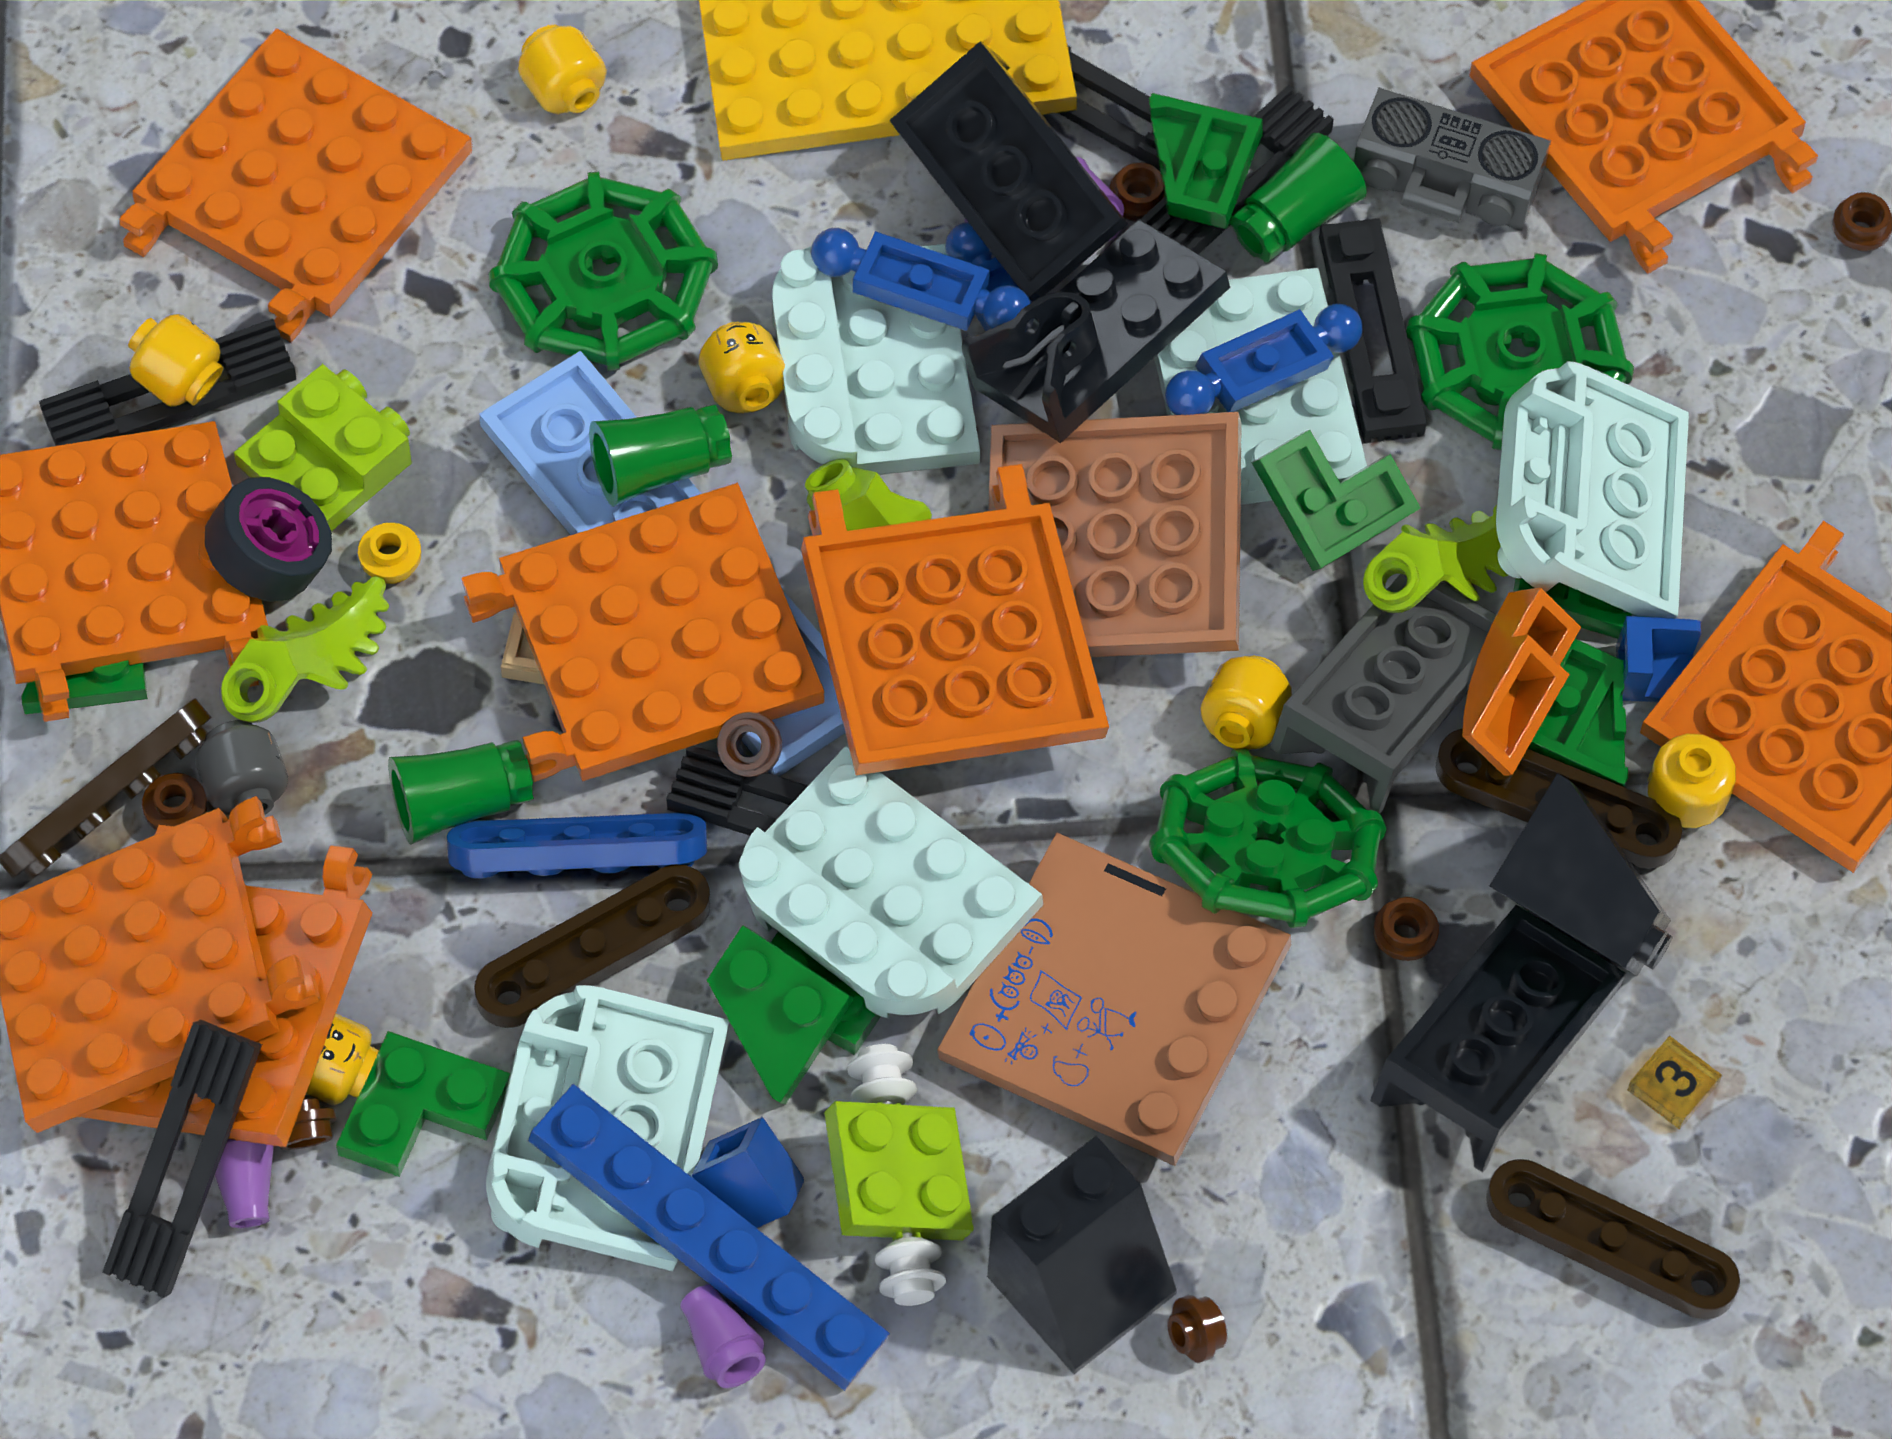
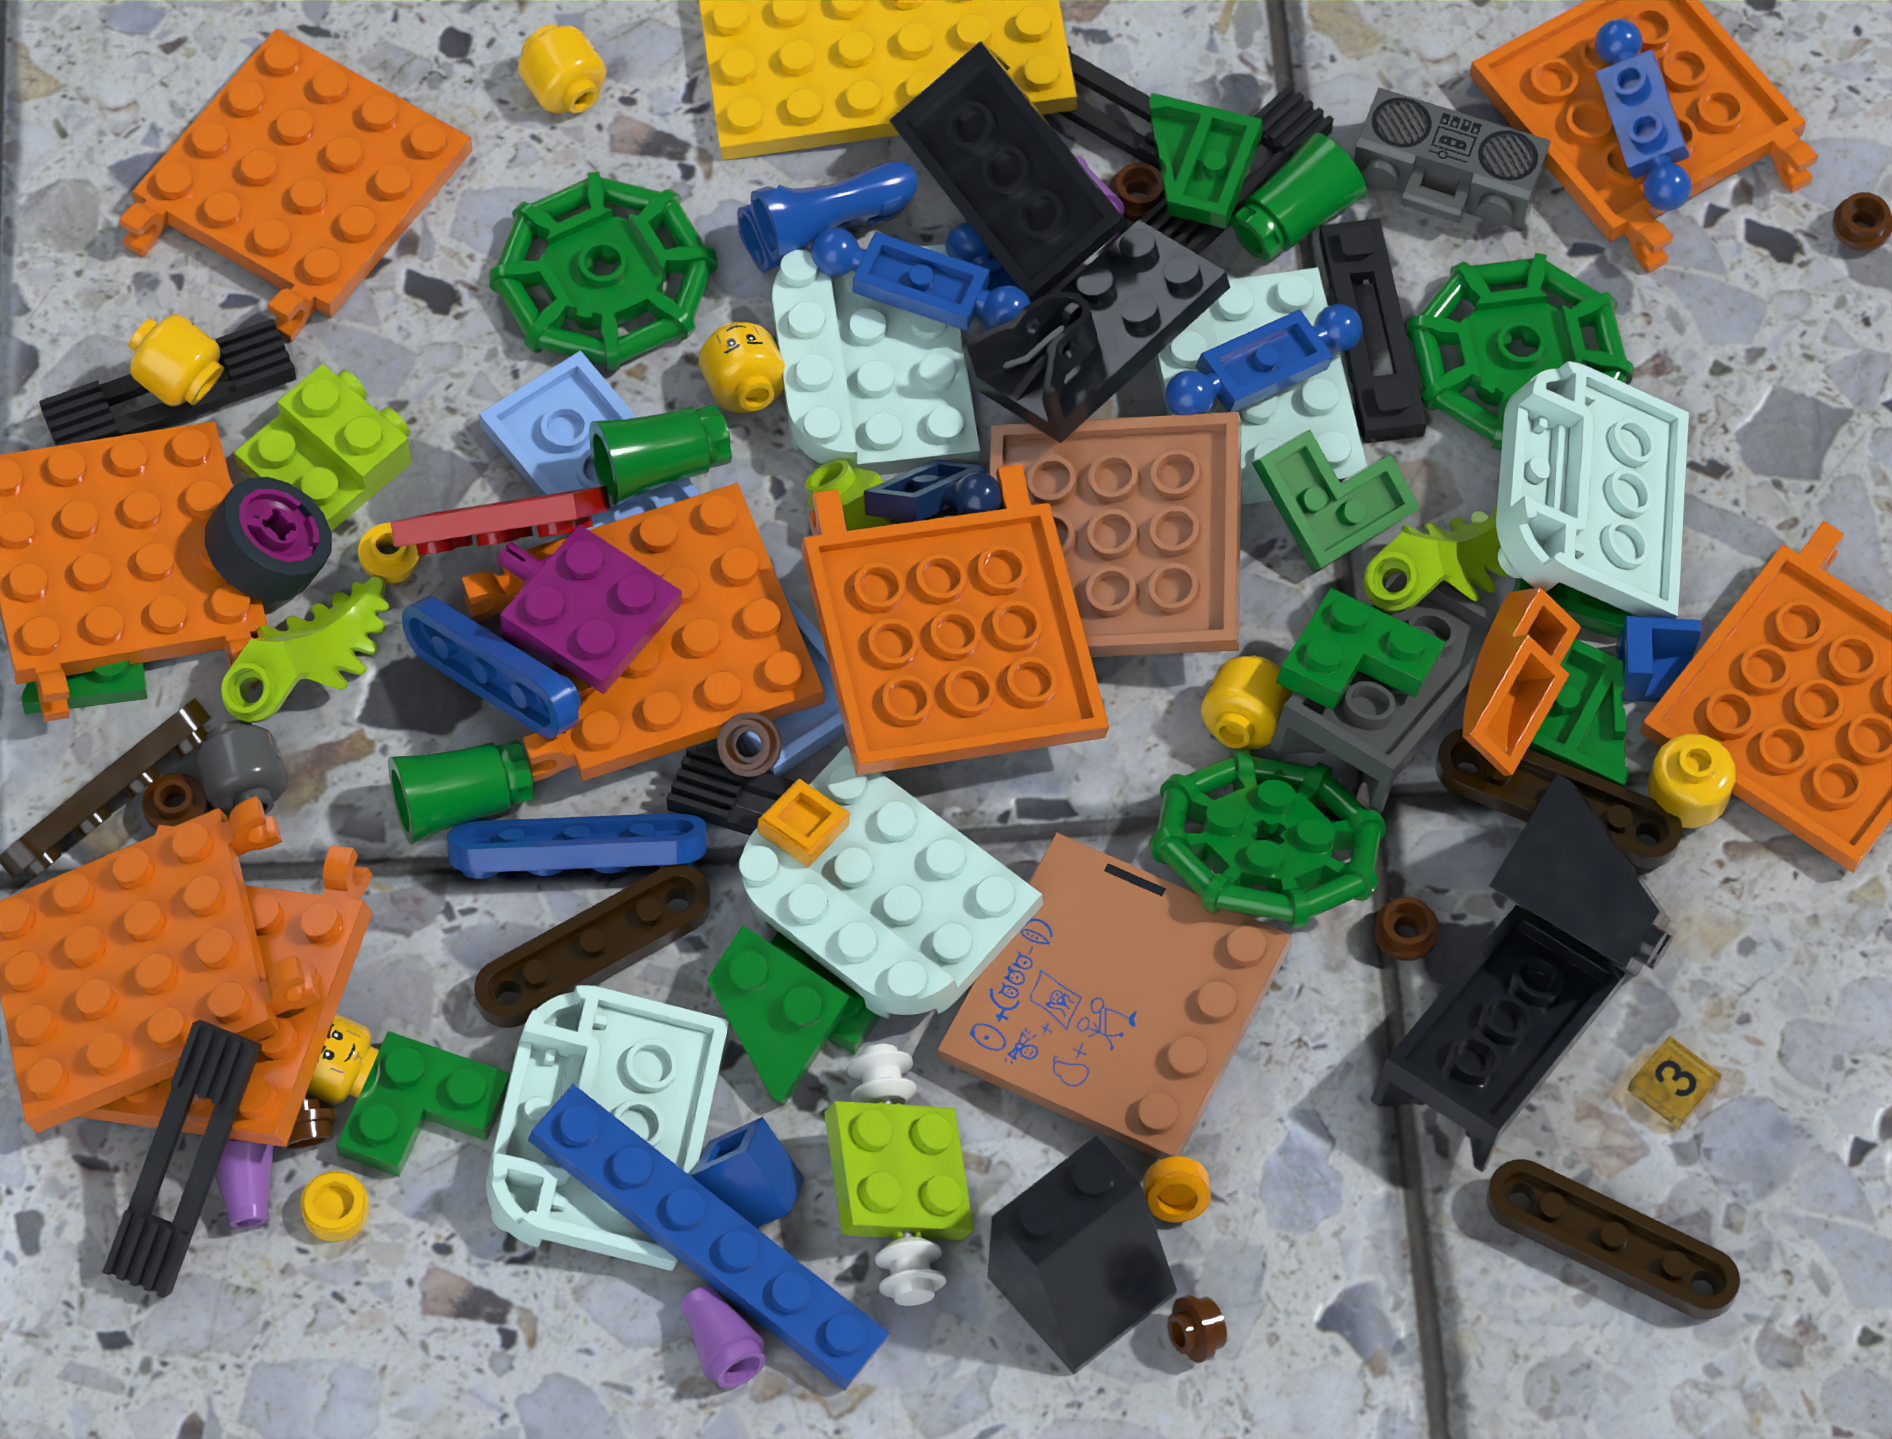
none -> yellow tile [300,1171,369,1242]
none -> plate [390,485,611,556]
none -> blue plate [402,596,581,739]
none -> magenta plate [497,524,682,694]
none -> blue piece [737,161,917,272]
none -> light orange tile [757,778,850,868]
none -> dark blue plate [864,460,1003,525]
none -> light orange tile [1143,1156,1211,1223]
none -> green plate [1276,588,1446,710]
none -> blue plate [1595,19,1692,211]

